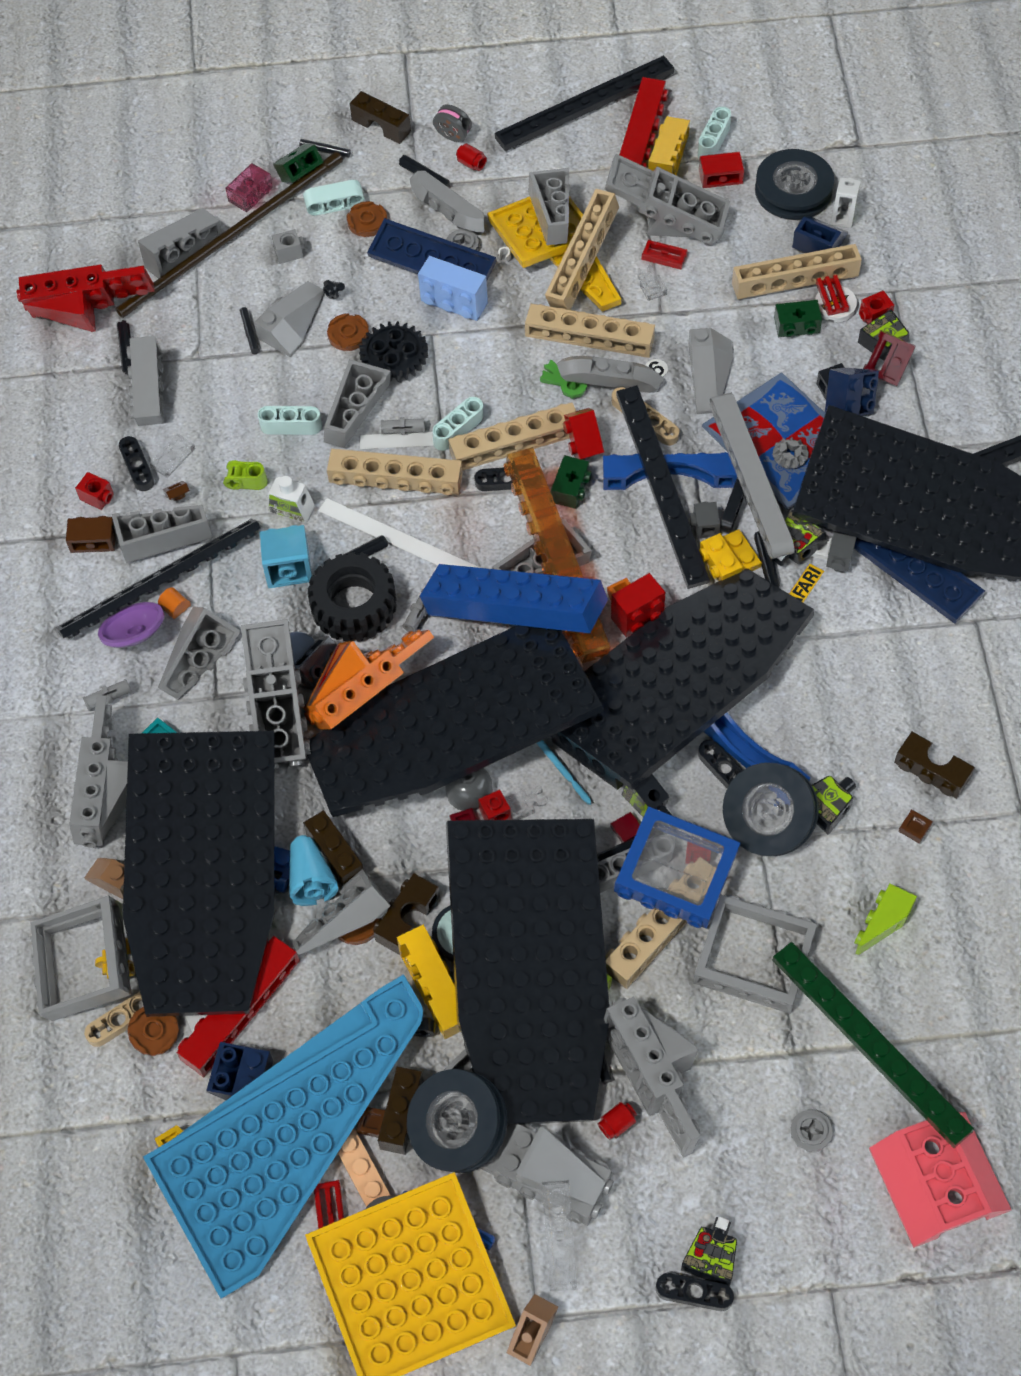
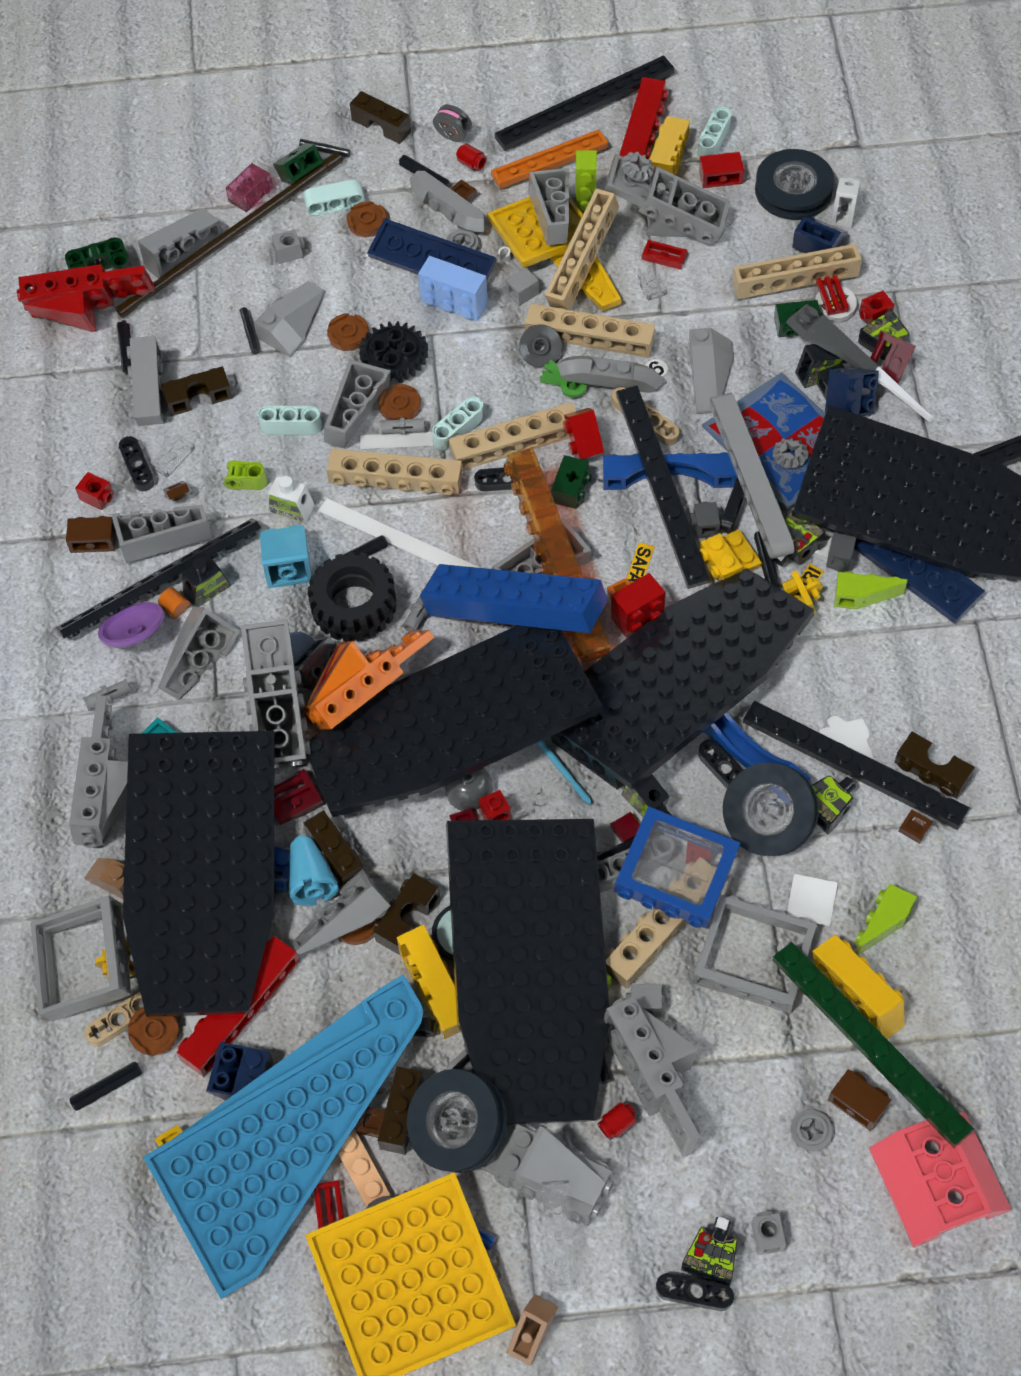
black plate [323,280,345,299] -> none
none -> dark green beam [65,237,131,279]
none -> black axle [69,1062,142,1111]
none -> dark brown arch [161,366,233,416]
none -> black torso [182,556,231,607]
none -> dark red plate [275,769,323,825]
none -> dark orange tile [378,384,421,420]
none -> reddish brown plate [451,179,477,202]
none -> orange plate [491,129,608,189]
none -> light grey brick [506,268,539,306]
none -> dark grey dish [519,324,562,367]
none -> lime brick [576,150,597,212]
none -> light grey gear [622,151,654,182]
none -> light grey brick [626,984,662,1017]
none -> sticker [627,542,655,583]
none -> black plate [743,700,969,830]
none -> light grey brick [751,1211,786,1255]
none -> yellow hips [782,570,823,614]
none -> dark grey plate [786,304,934,422]
none -> white sticker [787,874,838,926]
none -> black torso [795,344,848,389]
none -> yellow wedge [812,934,905,1039]
none -> white sticker [819,716,873,759]
none -> reddish brown brick [828,1069,891,1132]
none -> lime slope [834,572,907,609]

